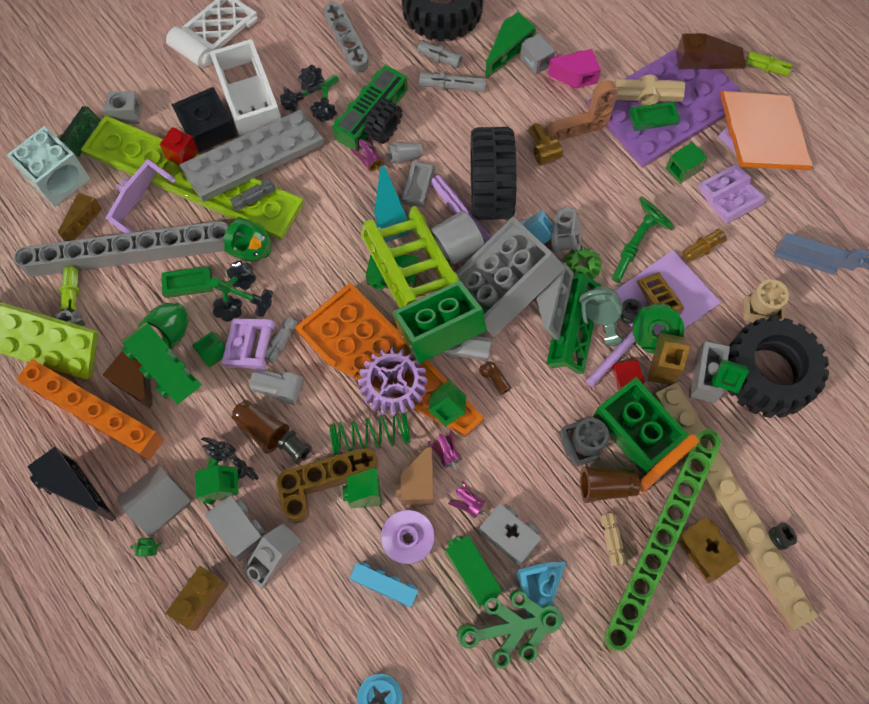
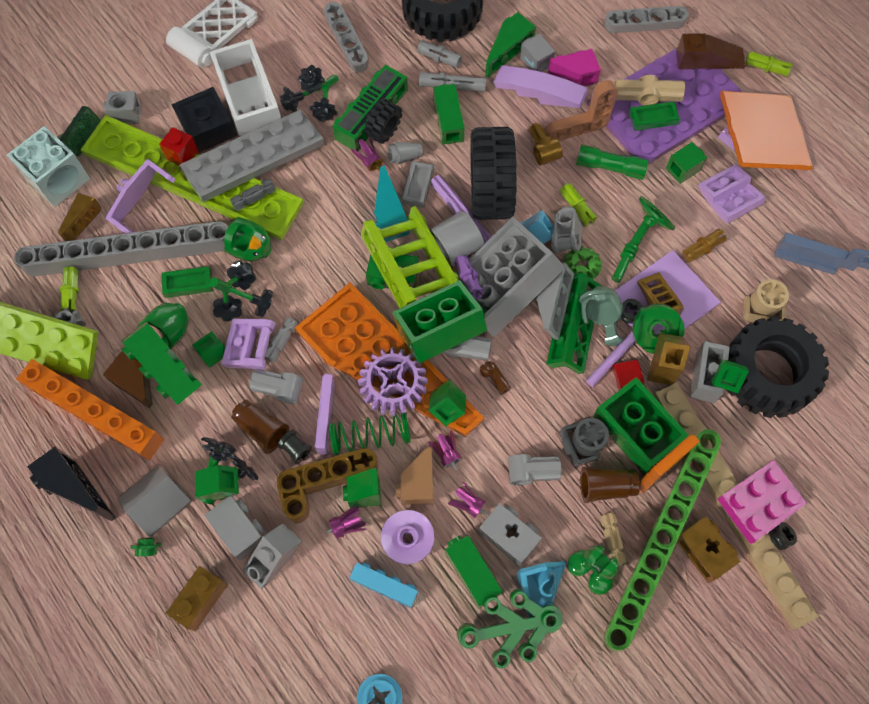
none -> lavender tile [315,374,335,455]
none -> flat silver piece [326,504,366,539]
none -> green brick [433,84,465,145]
none -> medium lavender pin [454,255,484,300]
none -> lavender slope [494,65,588,108]
none -> light grey piece [508,454,561,485]
none -> lime axle [560,183,598,227]
none -> green piece [567,545,619,595]
none -> green axle [576,144,649,180]
none -> light grey beam [604,6,689,33]
none -> dark pink plate [717,460,807,544]

